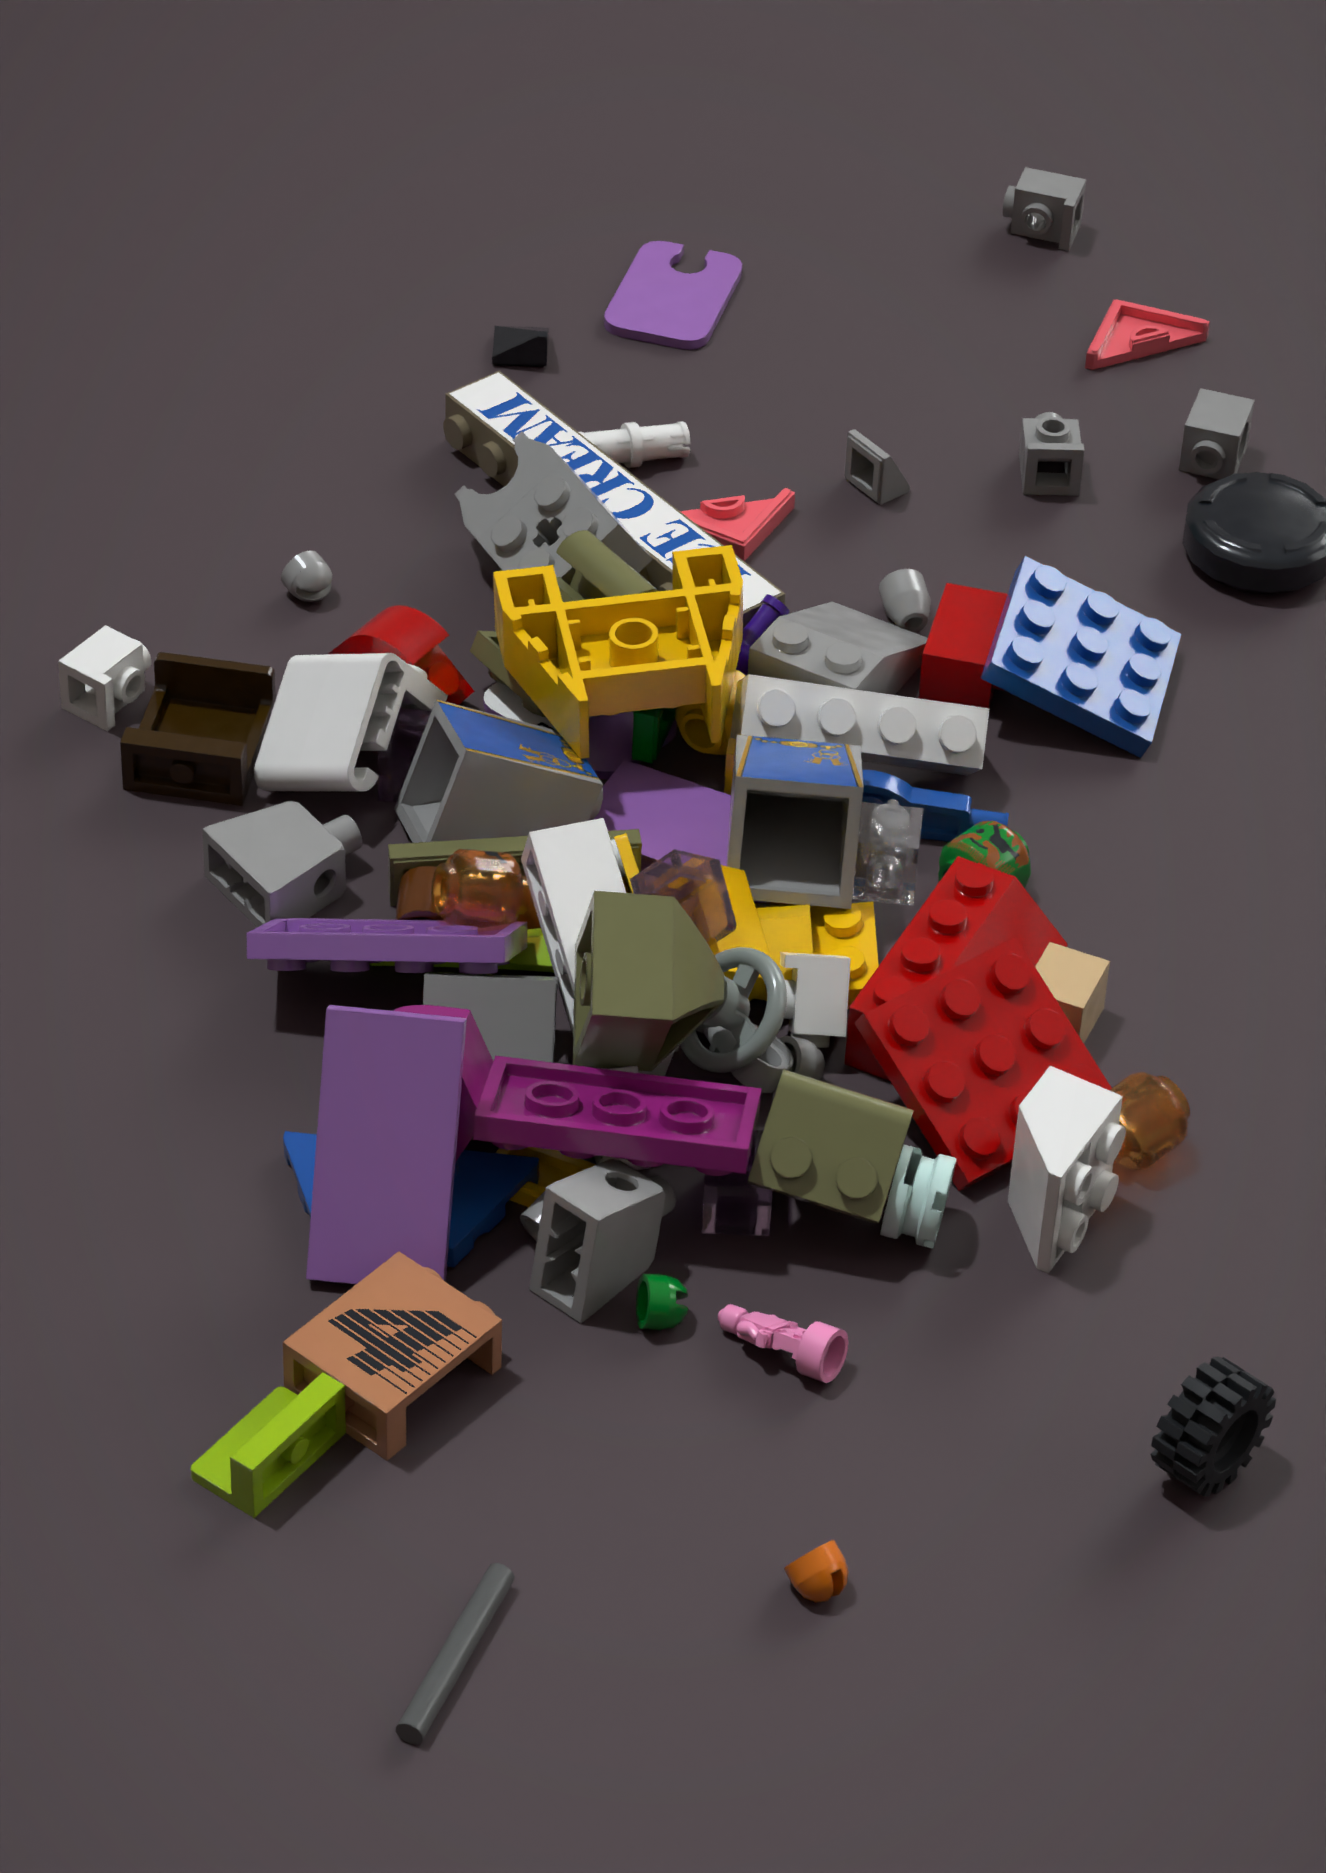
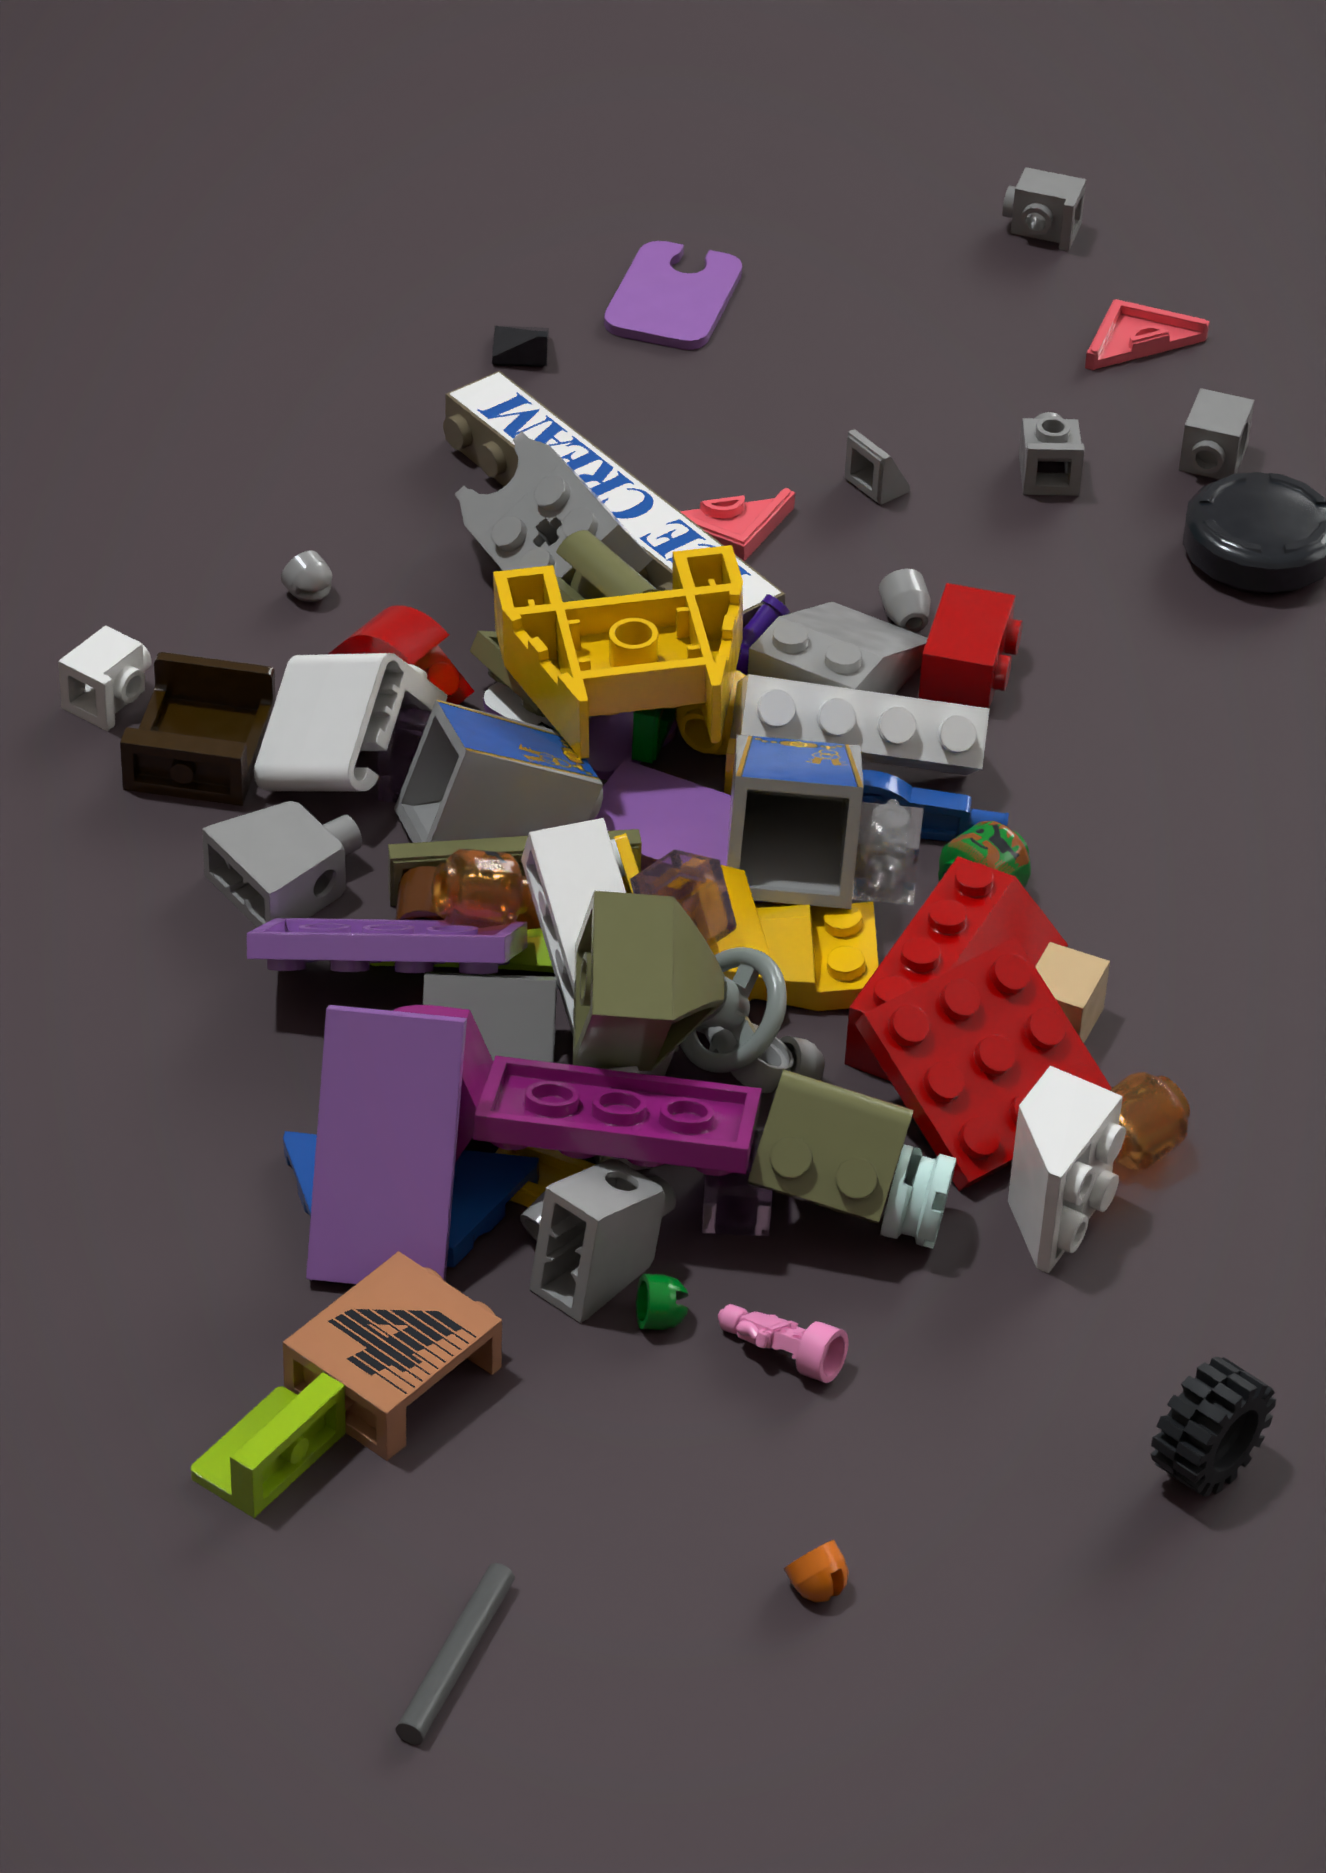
white pin [579,421,691,468] -> none
white brick [780,952,851,1048] -> none
plate [981,556,1181,758] -> none

